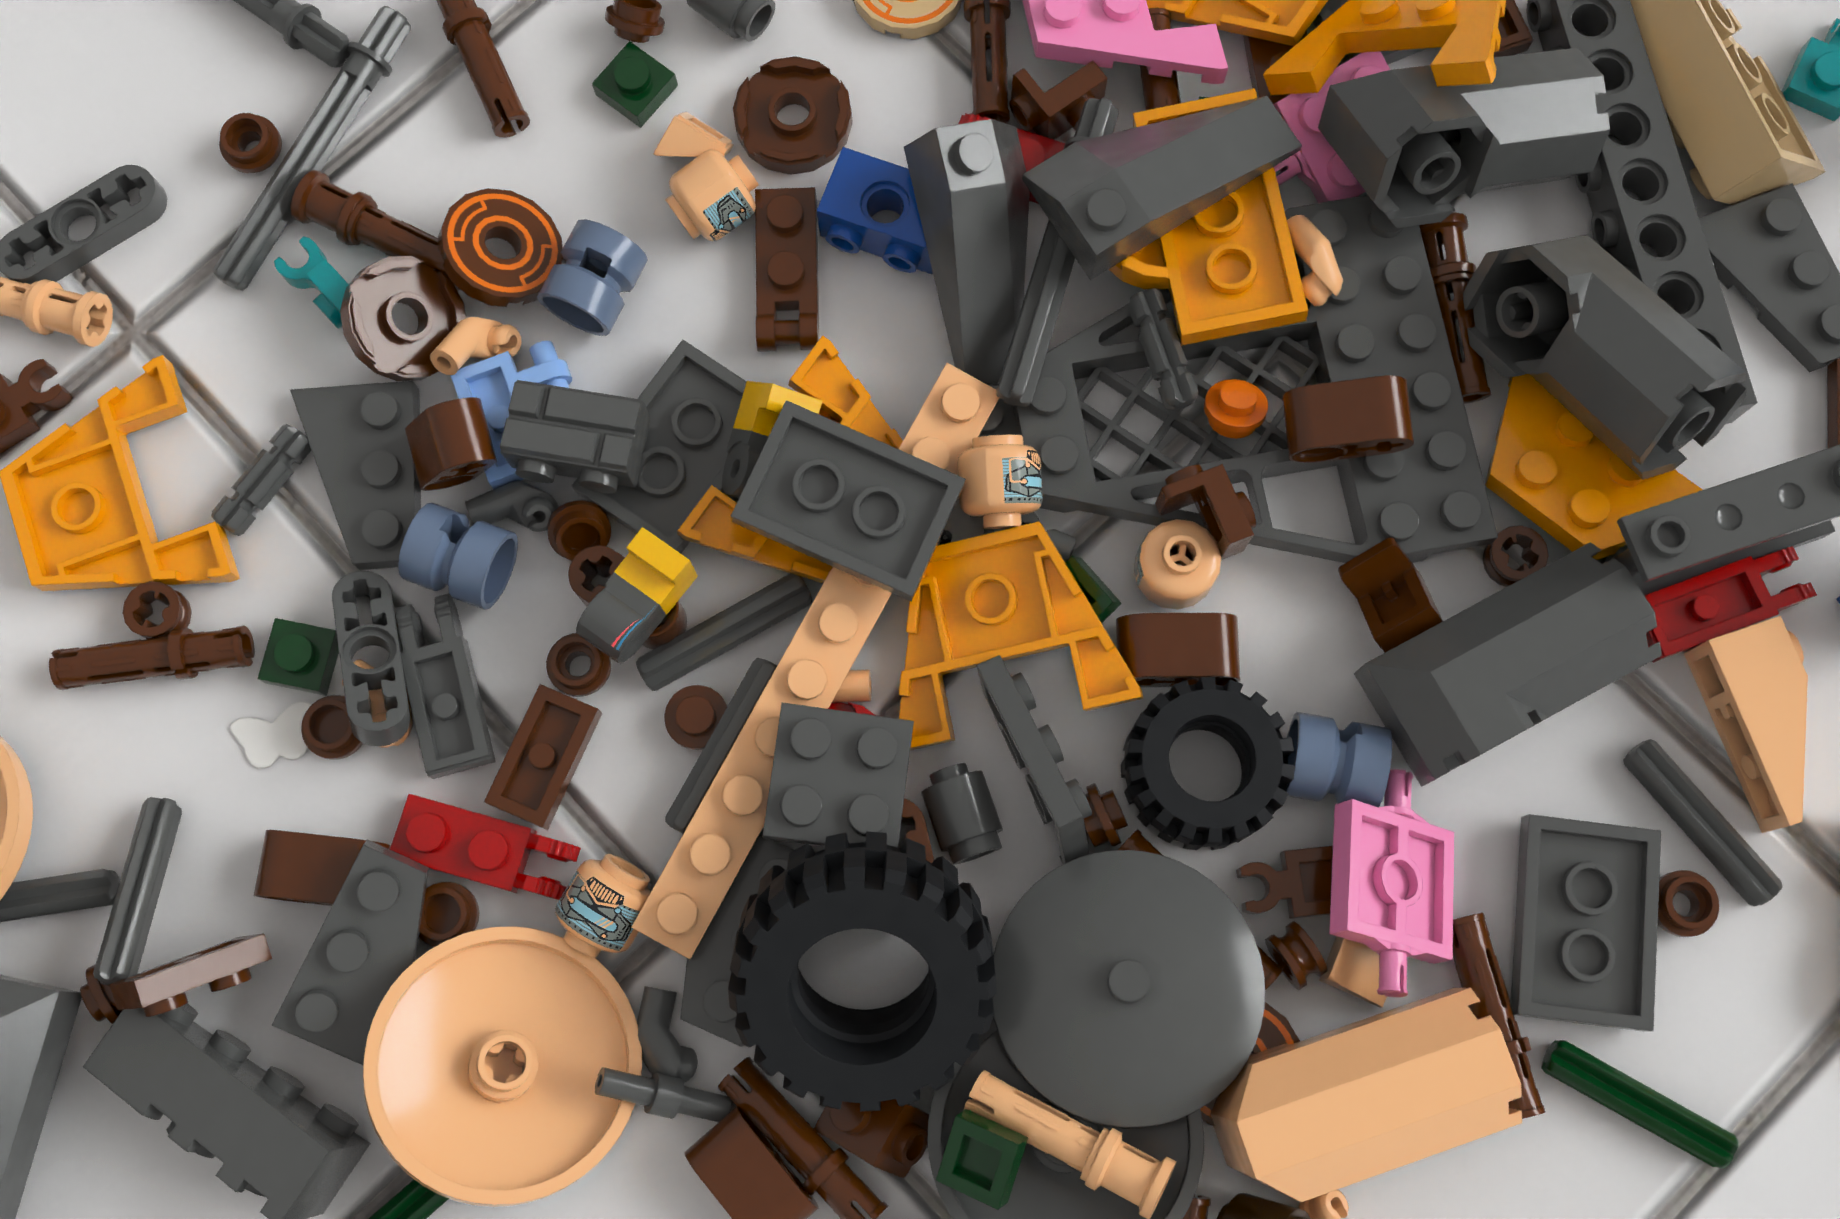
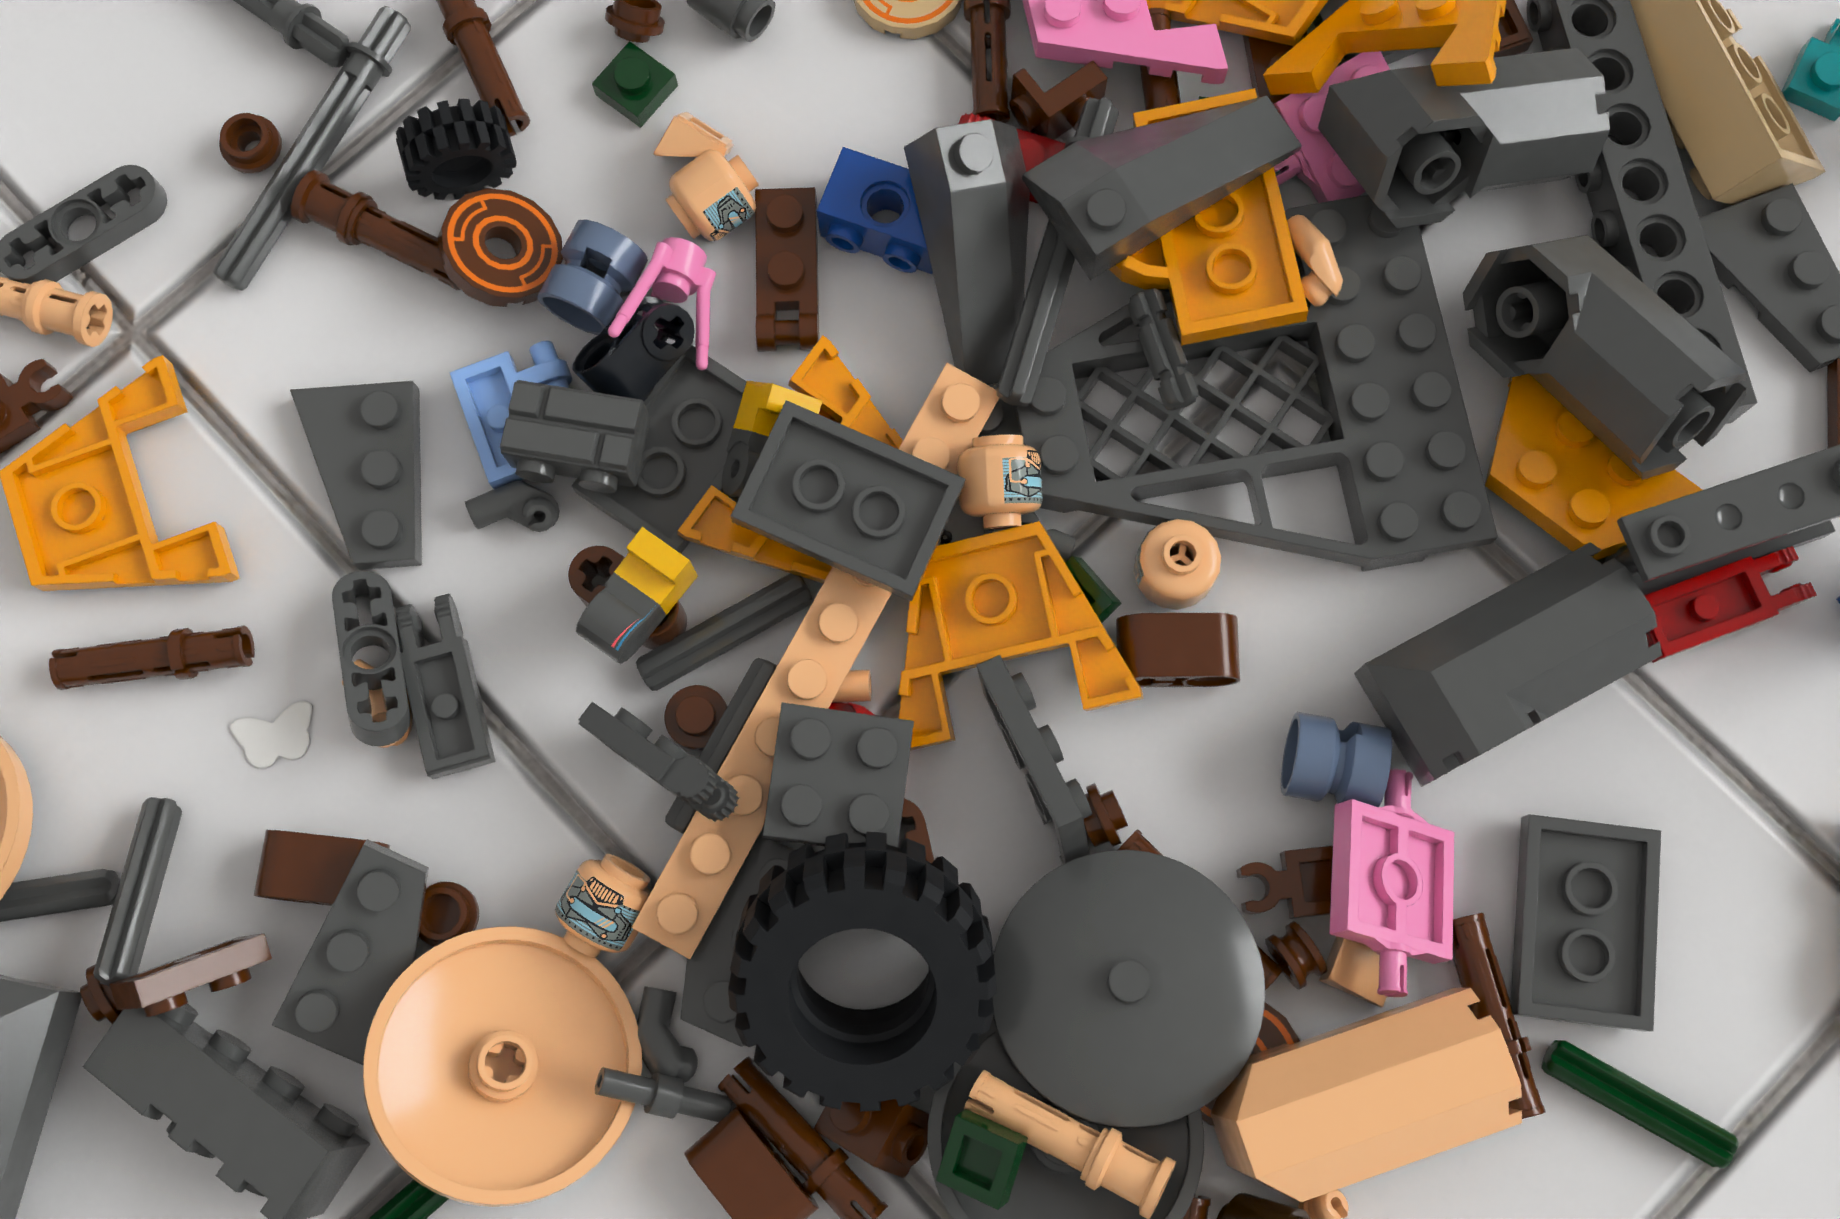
reddish brown bush [122,581,192,639] -> none
dark grey axle [211,424,311,536] -> none
dark green plate [257,618,339,696] -> none
teal plate [274,236,349,329] -> none
reddish brown plate [301,695,363,760] -> none
tile [340,256,466,381] -> none
red hinge [390,794,581,900] -> none
sand blue wheel [398,503,518,610] -> none
reddish brown beam [405,397,497,491] -> none
light nougat arm [430,317,522,375] -> none
reddish brown plate [484,684,602,830] -> none
reddish brown plate [546,633,611,697] -> none
reddish brown plate [547,500,611,561] -> none
reddish brown tile [733,56,852,175] -> none
dark grey brick [921,763,1003,865] -> none
black tyre [1121,677,1295,850] -> none
reddish brown bracket [1155,464,1256,560] -> none
orange plate [1204,379,1268,439] -> none
reddish brown beam [1282,375,1414,463] -> none
reddish brown bracket [1338,538,1443,653] -> none
reddish brown pin [1419,212,1491,404] -> none
reddish brown bush [1483,525,1549,587] -> none
dark grey axle [1623,739,1783,906] -> none
reddish brown plate [1658,870,1719,937] -> none
light nougat slope [1684,616,1808,833] -> none
none -> black tyre [396,99,517,200]
none -> black piece [572,295,695,402]
none -> dark grey hinge [578,702,739,822]
none -> bright pink plant [608,237,716,371]

